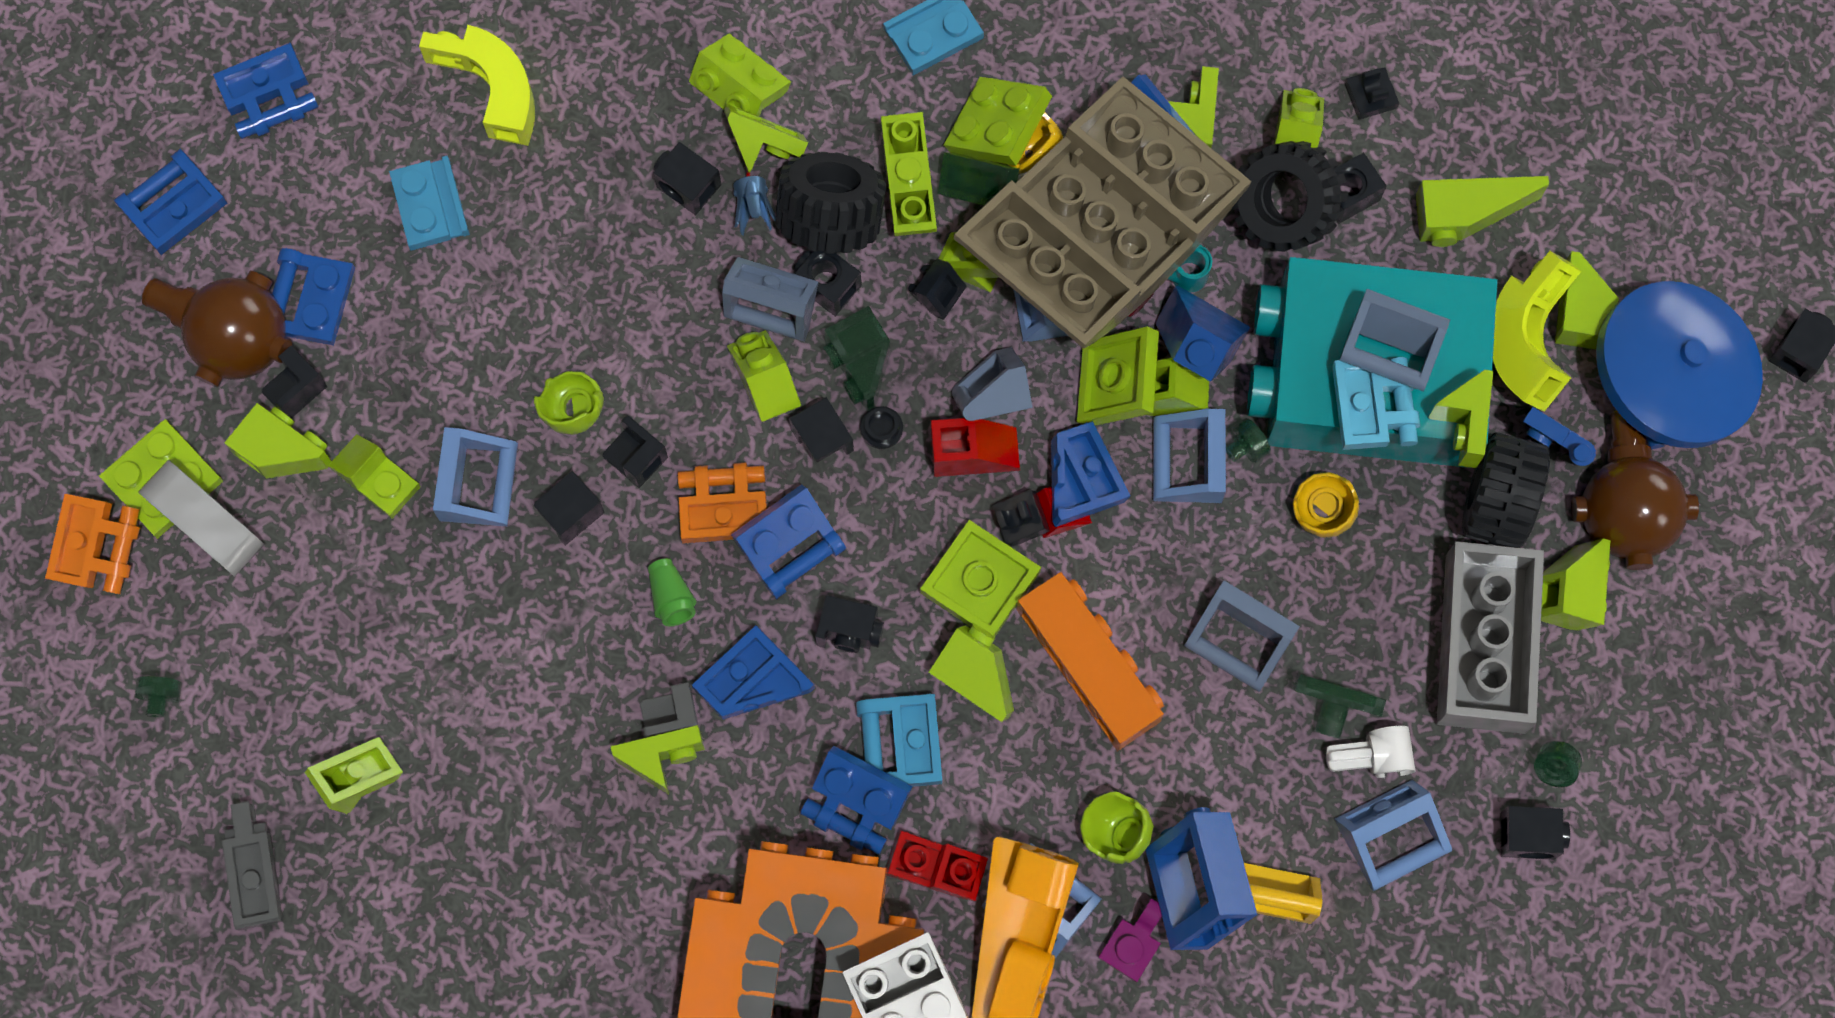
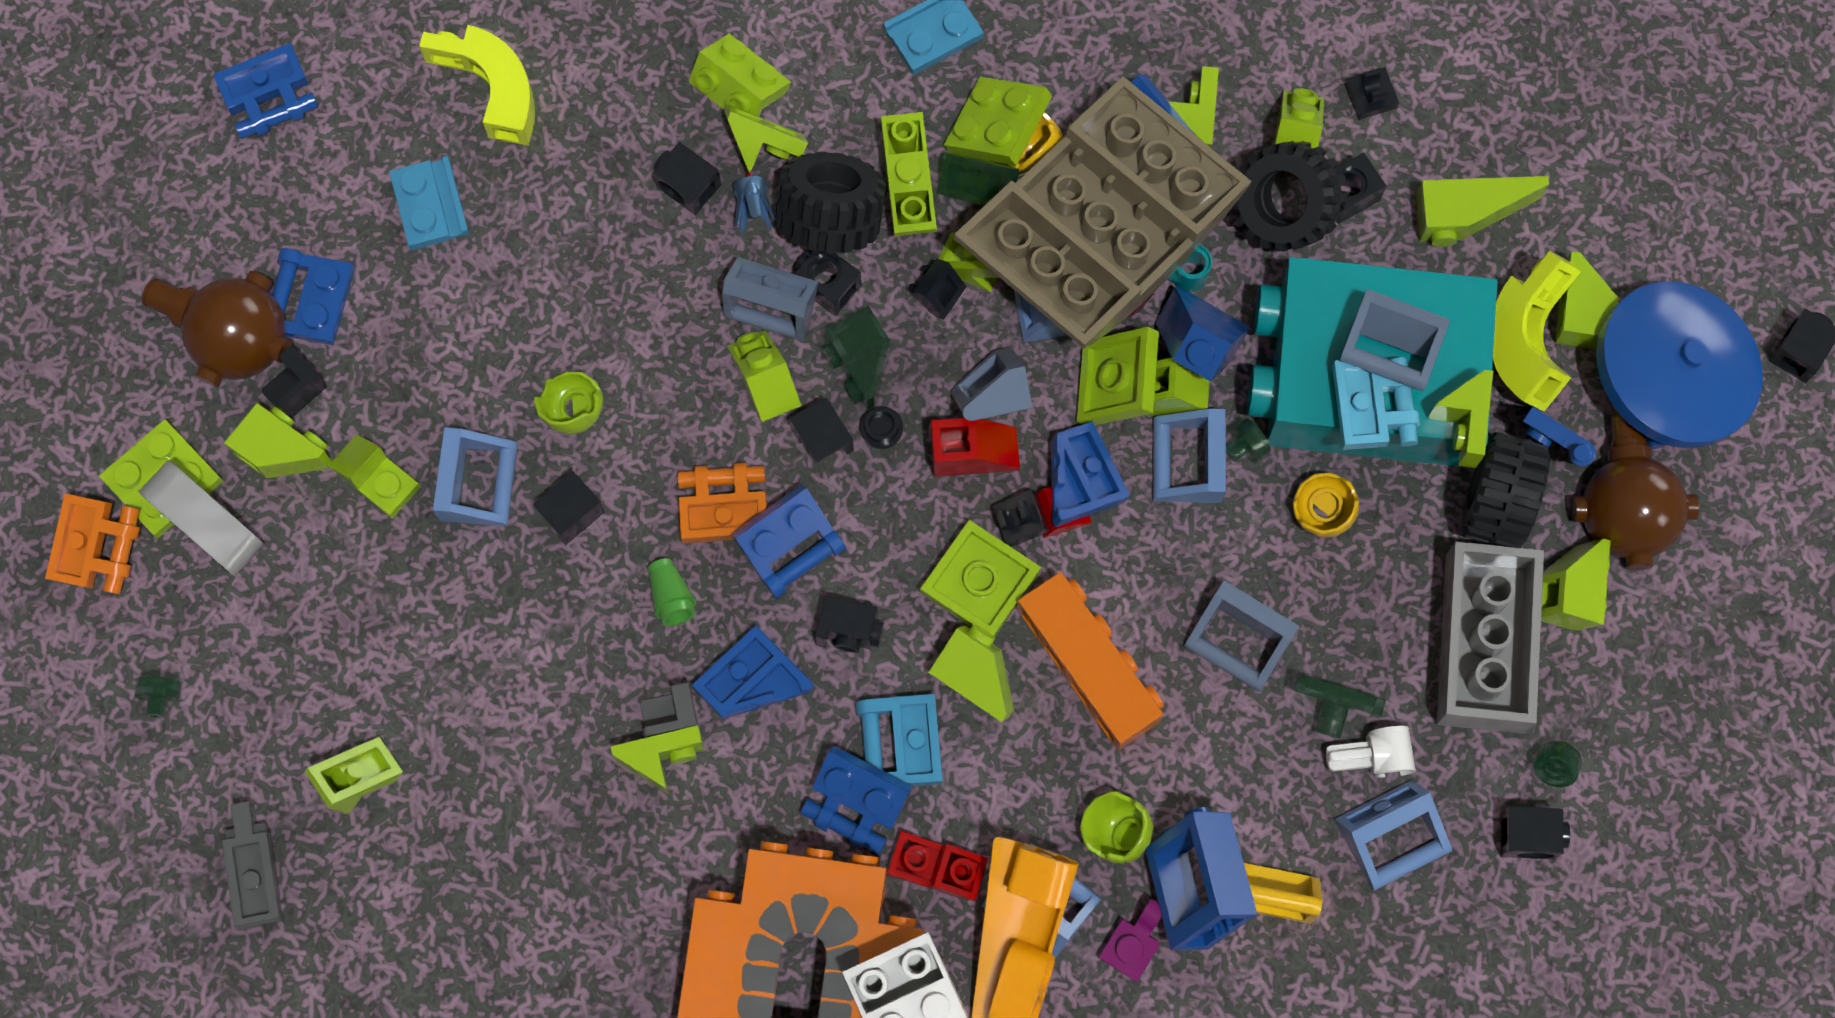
blue plate [114,149,227,255] -> none
black panel [603,415,668,489] -> none

